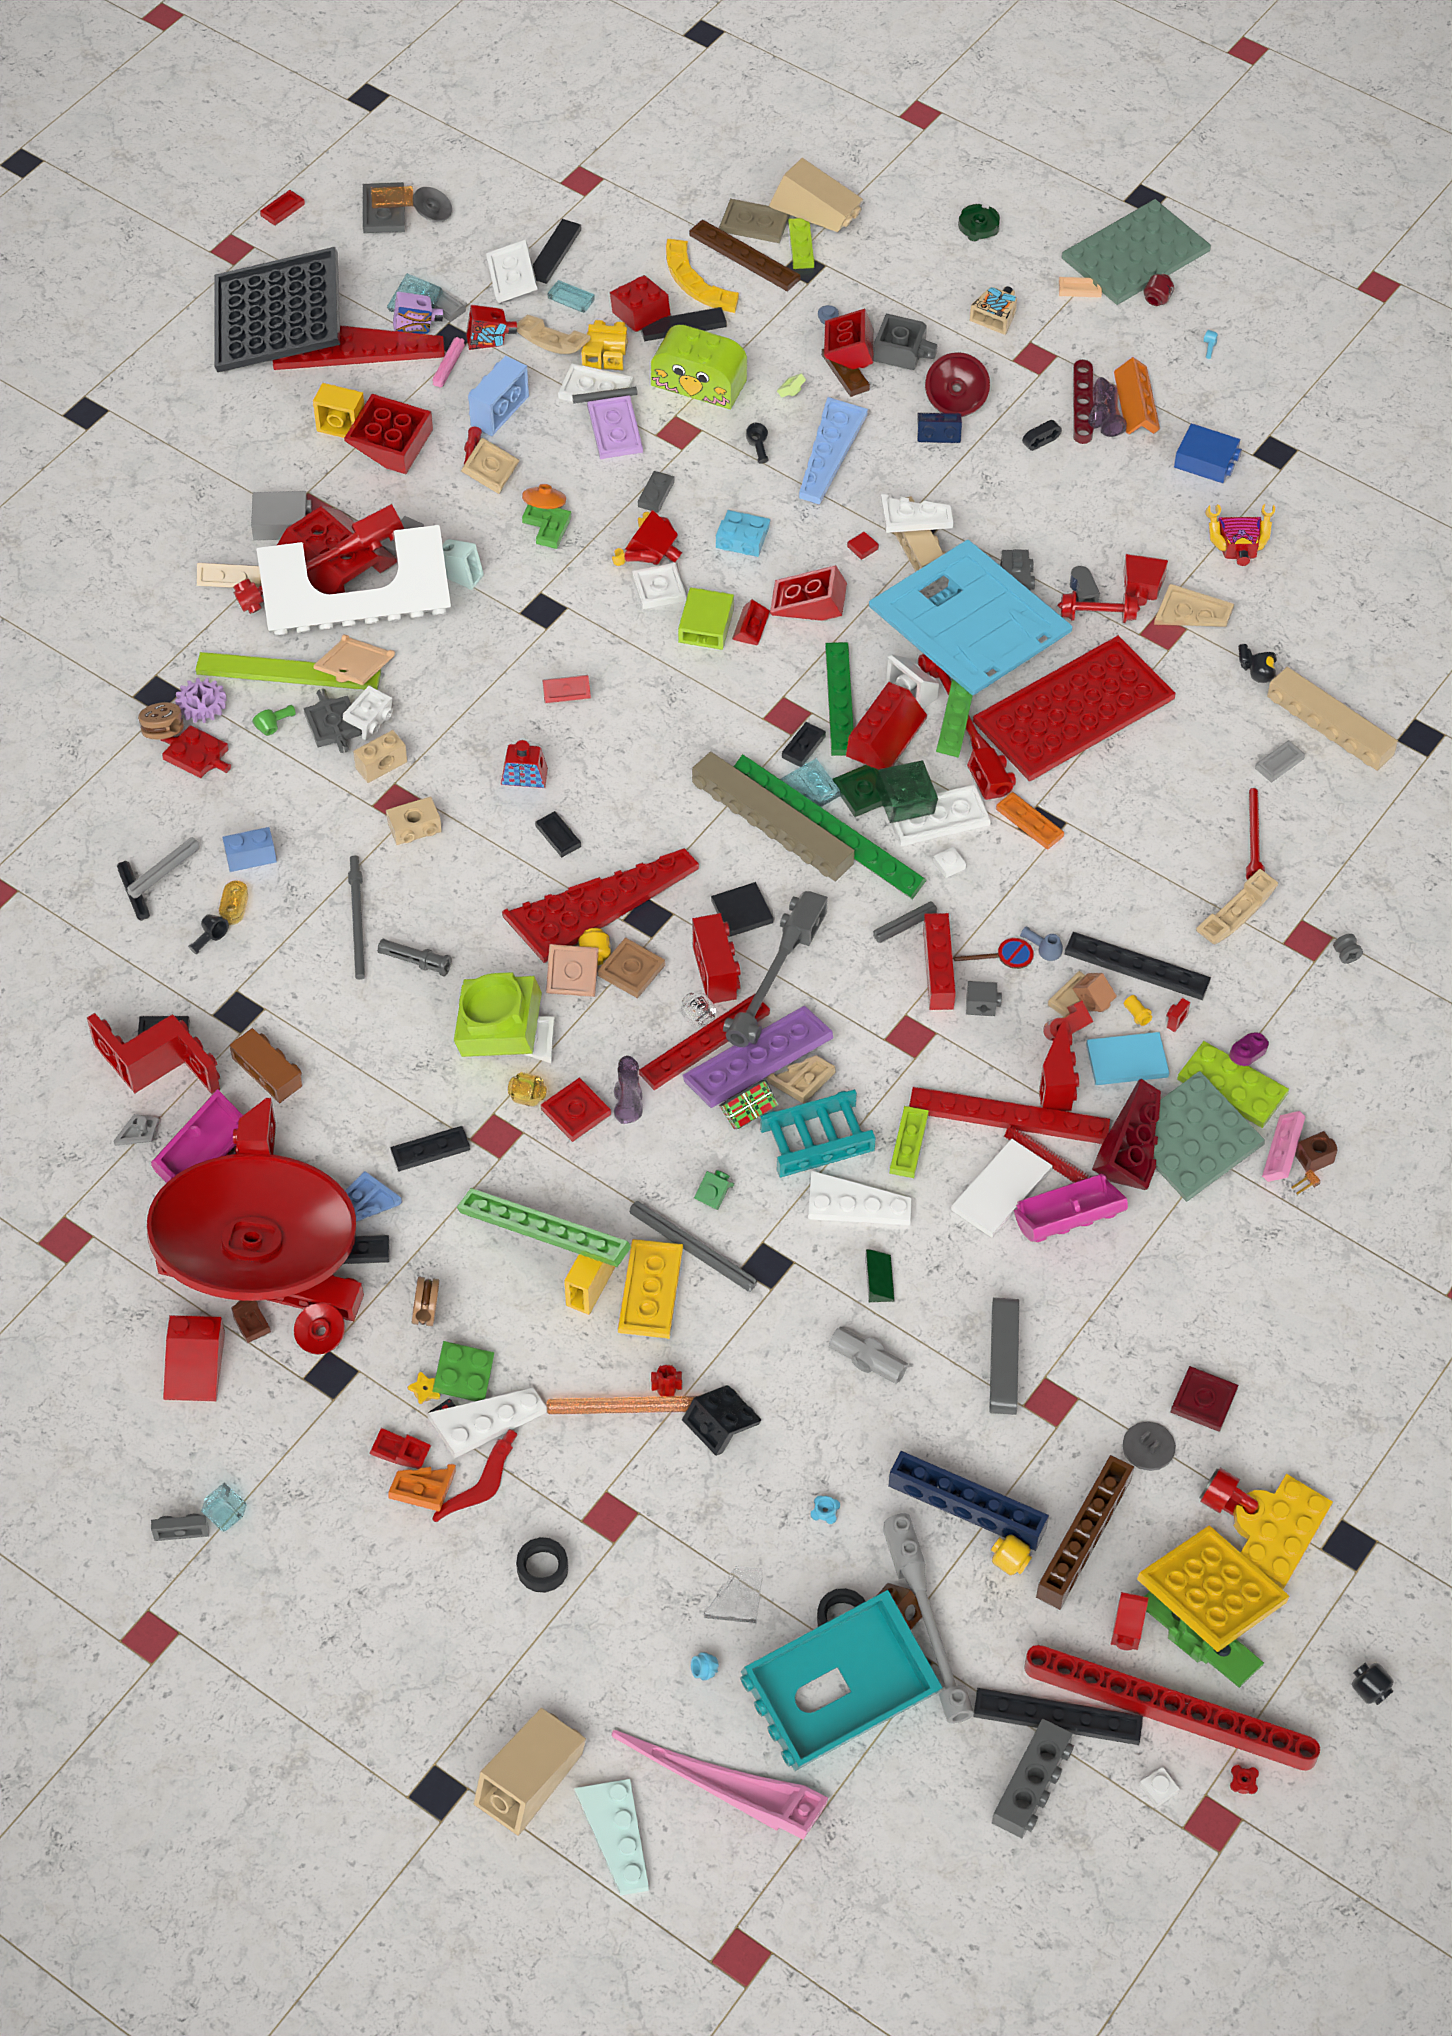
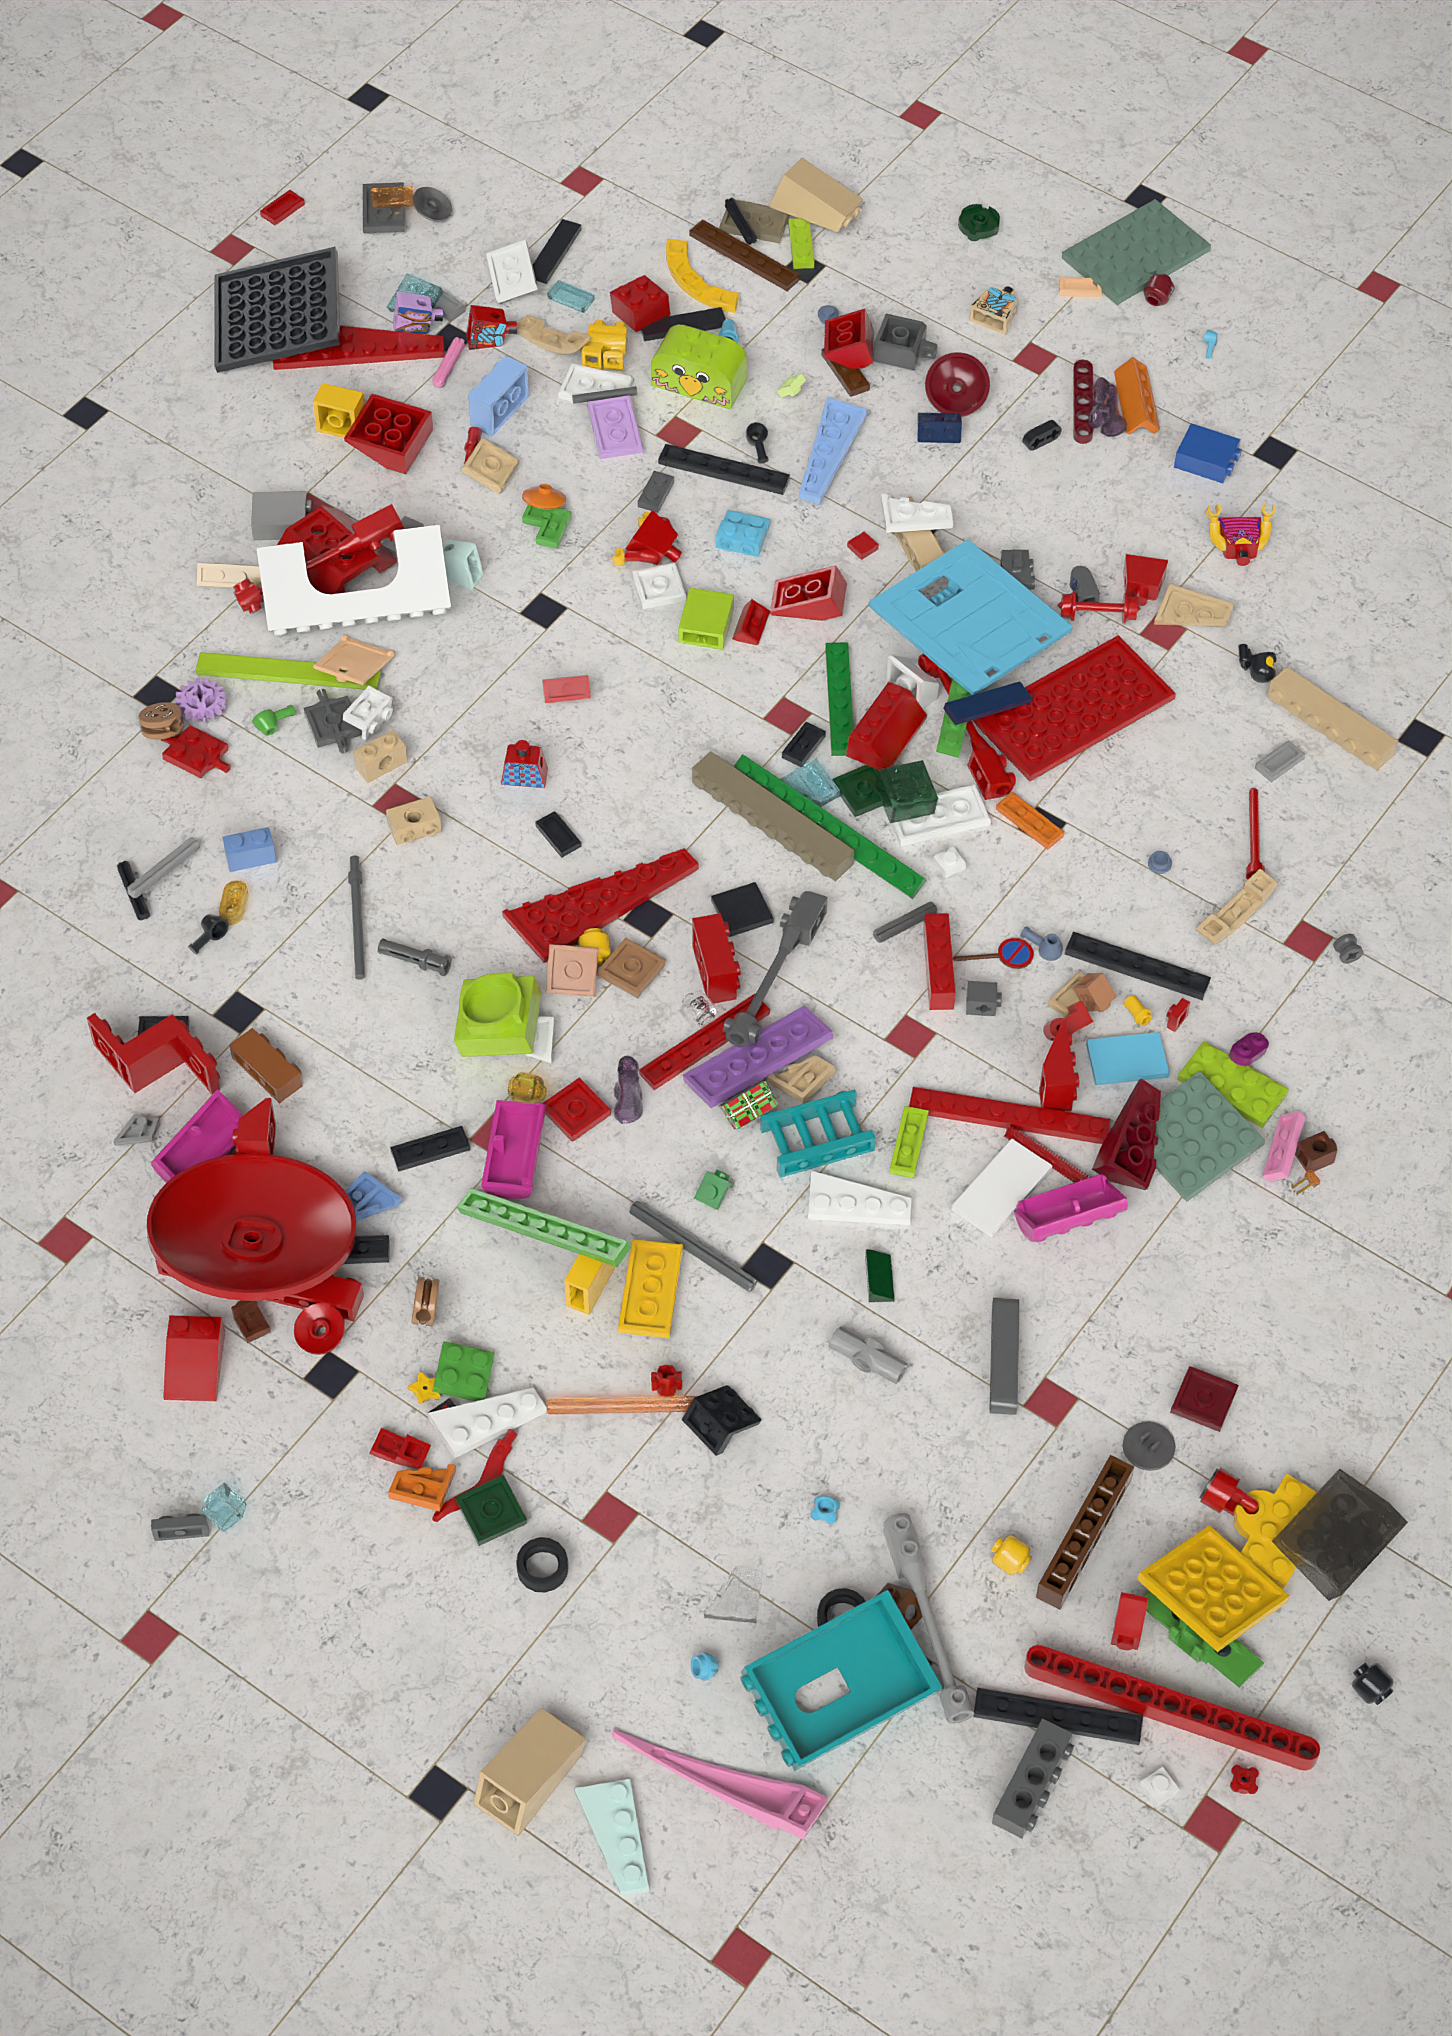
dark blue brick [888,1451,1049,1551] -> none
none -> dark green plate [455,1475,527,1546]
none -> dark pink container [481,1100,546,1199]
none -> black tile [658,444,790,495]
none -> medium azure cone [719,319,739,343]
none -> black axle [725,197,757,245]
none -> dark blue tile [943,681,1032,725]
none -> sand blue plate [1148,851,1172,874]
none -> clear smoke slope [1272,1469,1408,1601]

